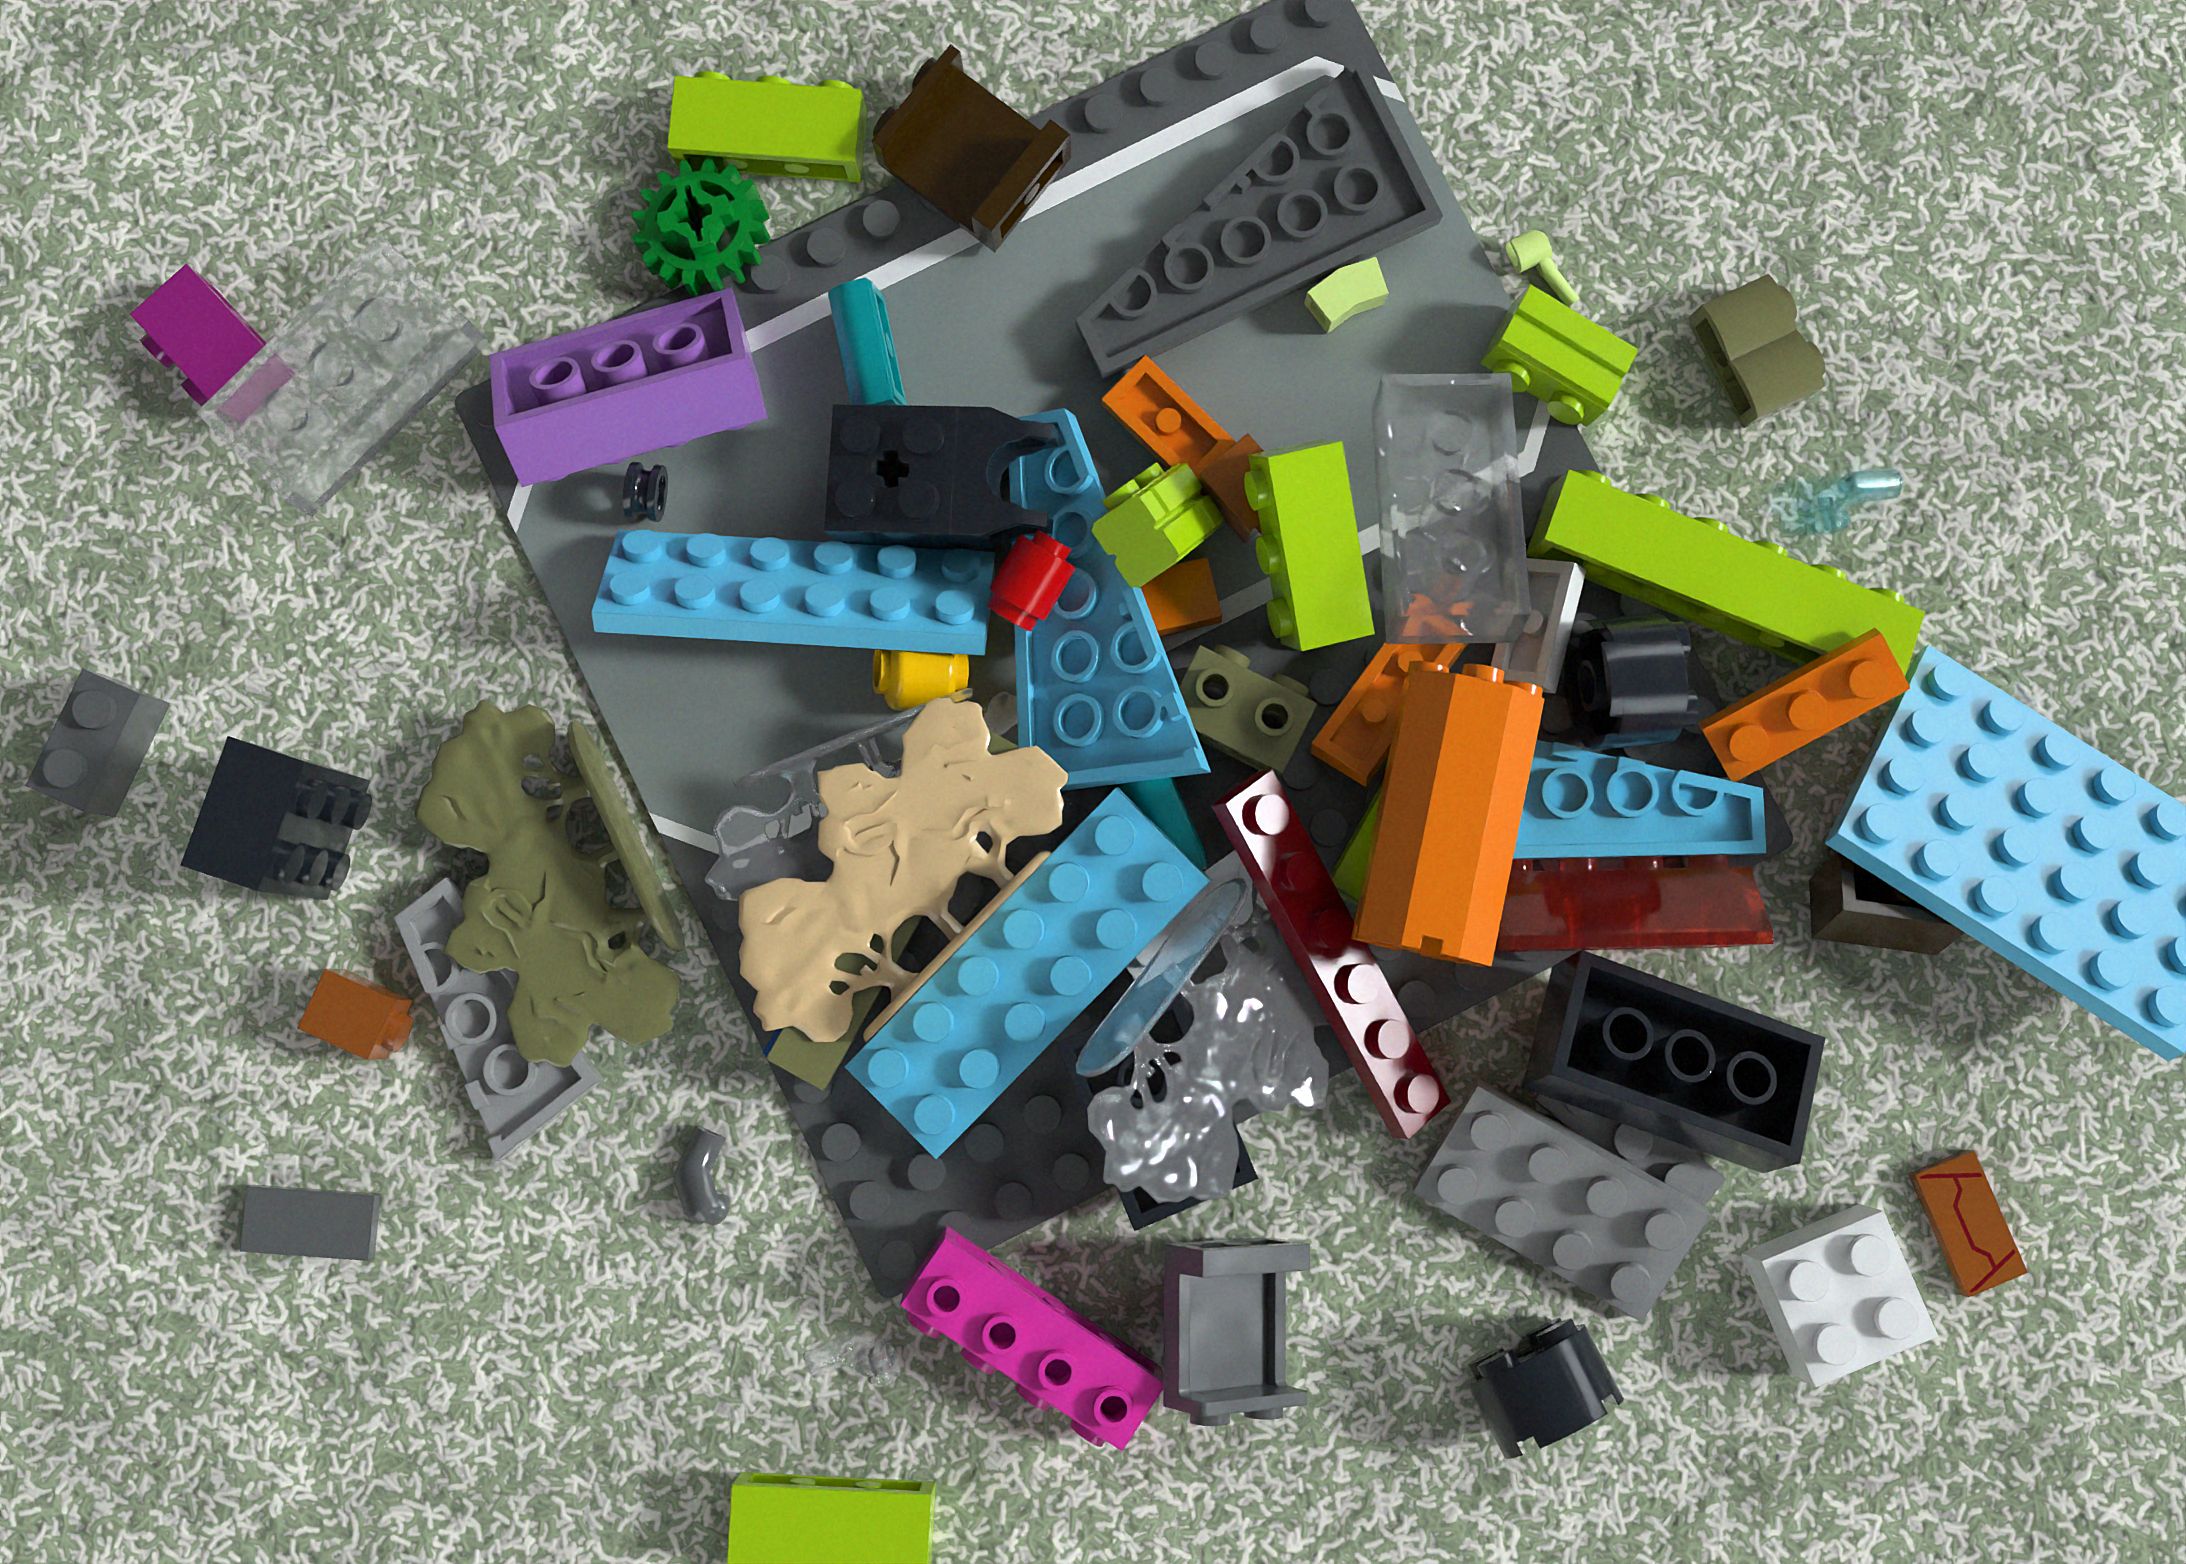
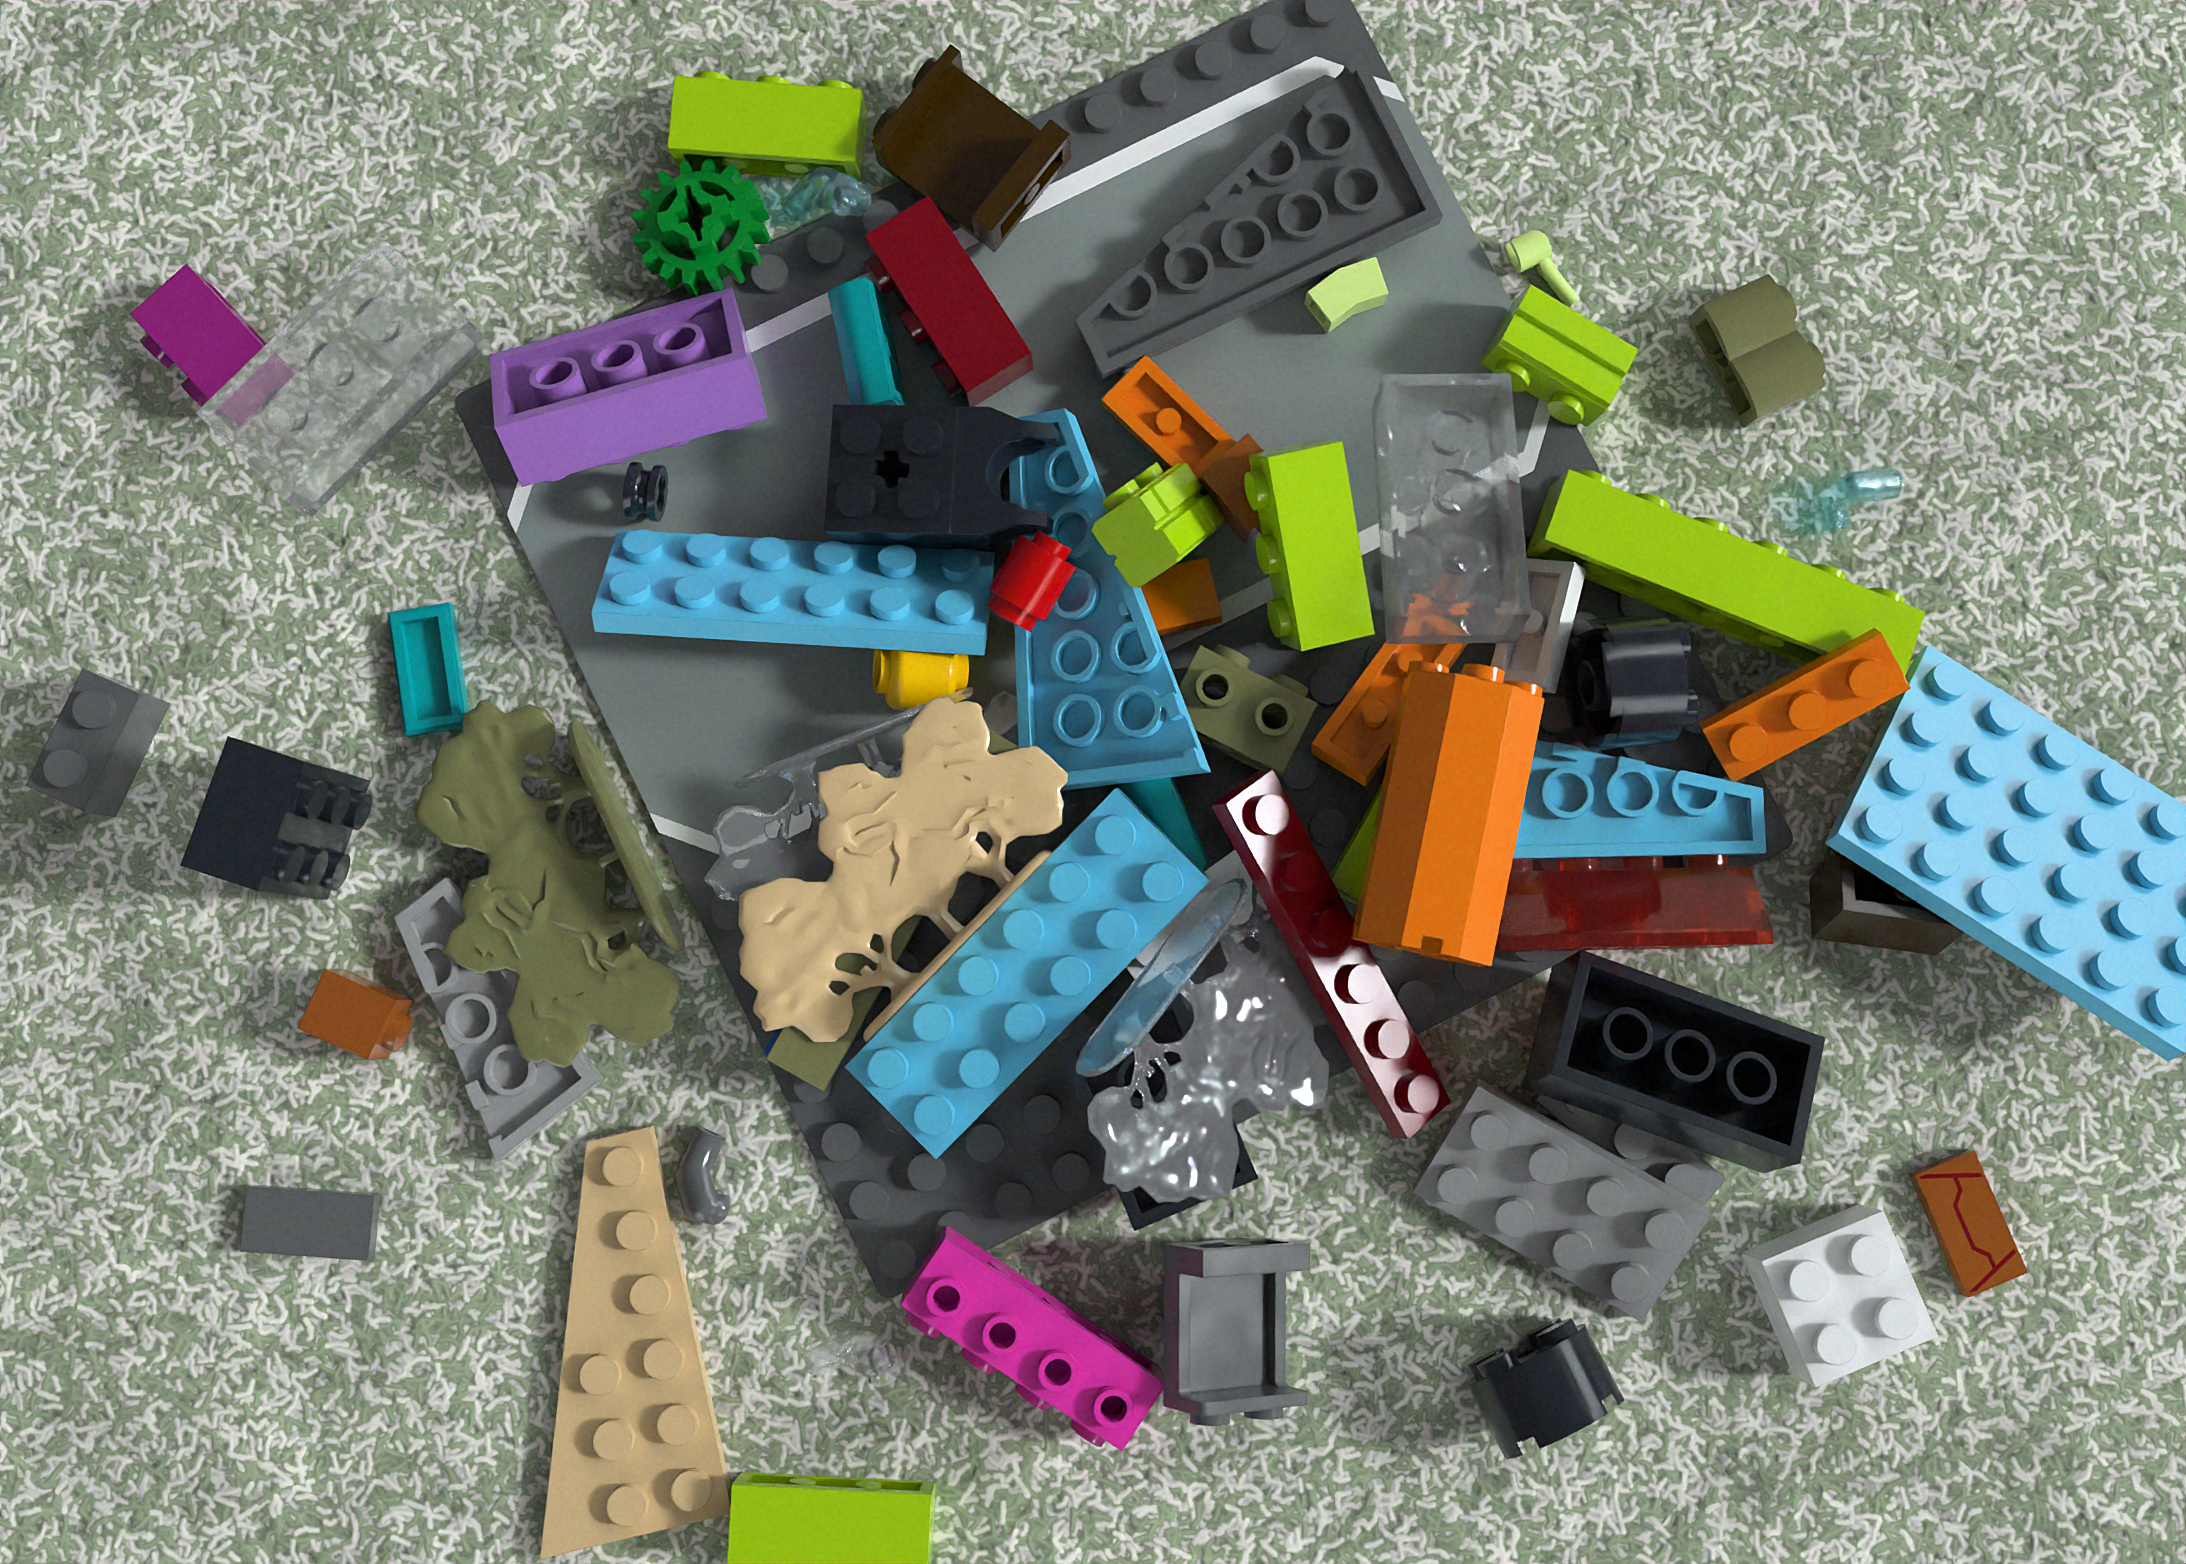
none -> teal tile [387,602,469,738]
none -> tan wing [540,1126,731,1559]
none -> clear light blue arm [781,166,872,222]
none -> dark red brick [864,195,1033,406]

